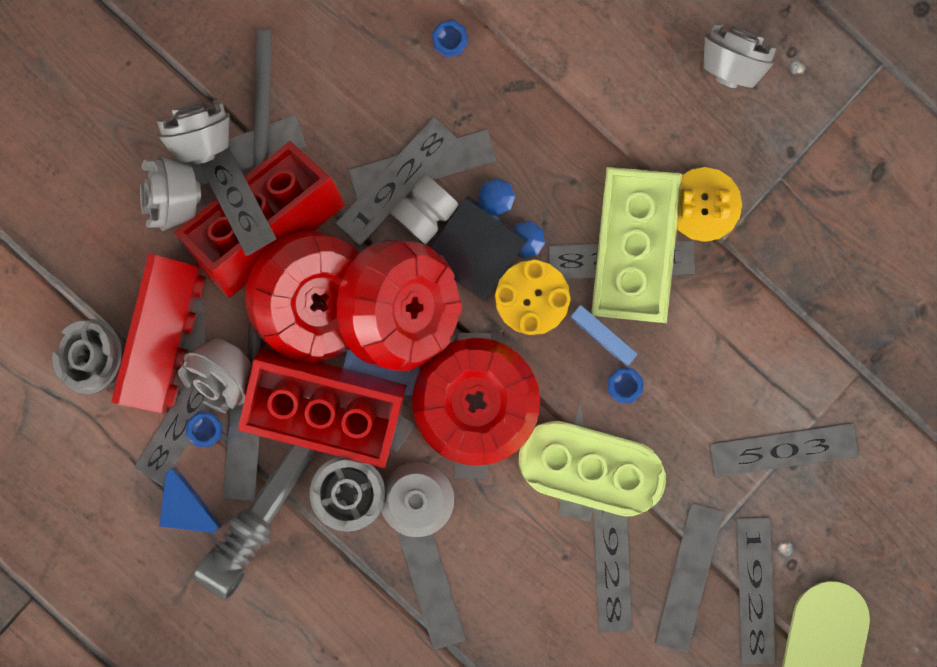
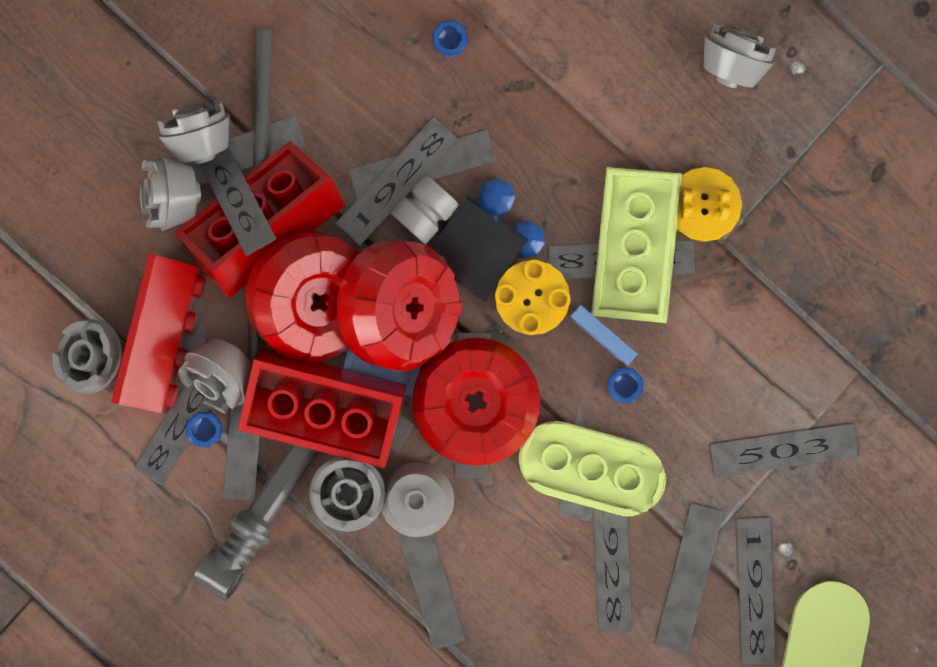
blue slope [159,467,223,533] -> none

